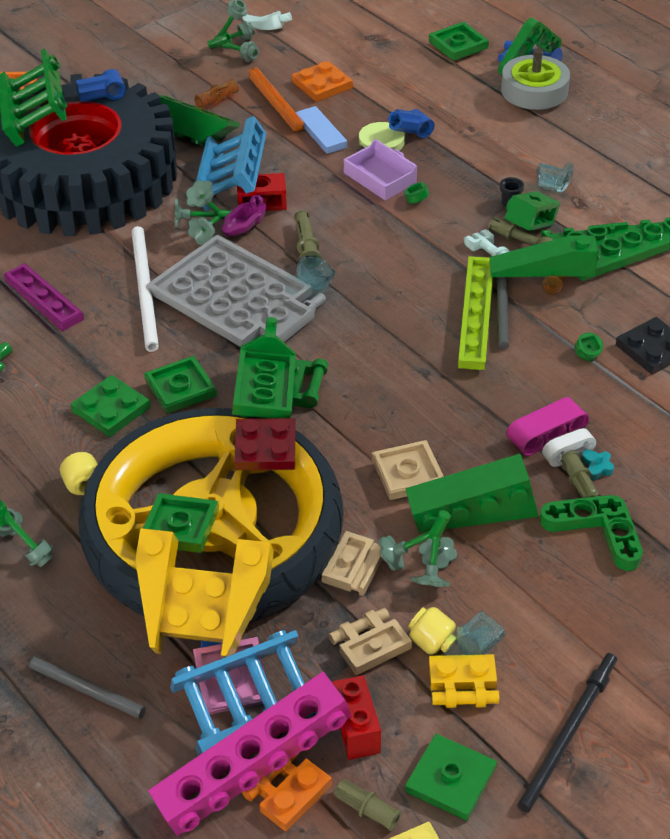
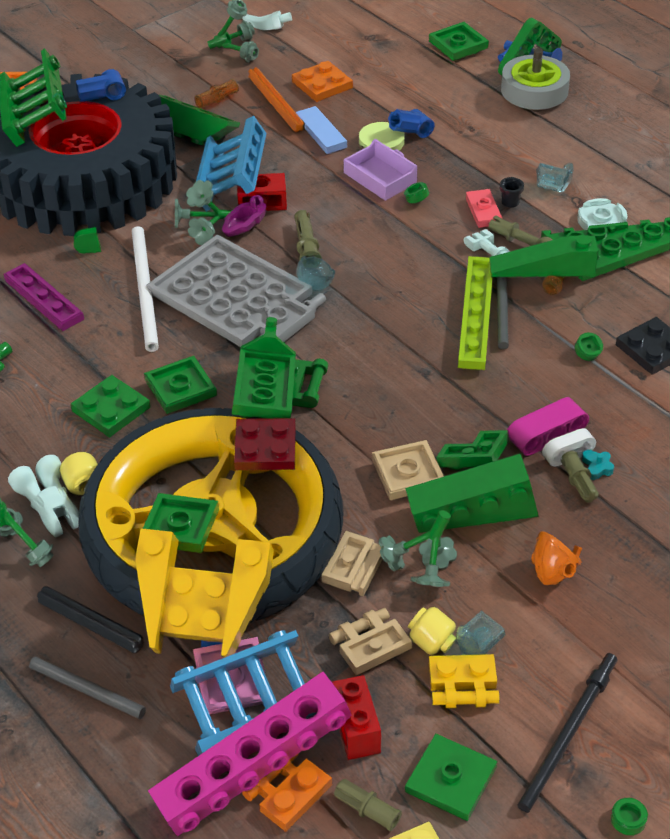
green brick [505,191,561,231] -> none
green beam [539,495,643,571] -> none
none -> light aqua piece [8,455,79,537]
none -> black axle [37,586,144,653]
none -> green tile [74,227,101,254]
none -> green plate [436,430,509,470]
none -> coral plate [466,189,502,228]
none -> orange helmet [531,531,582,585]
none -> light aqua tile [577,198,628,230]
none -> green tile [611,798,648,835]

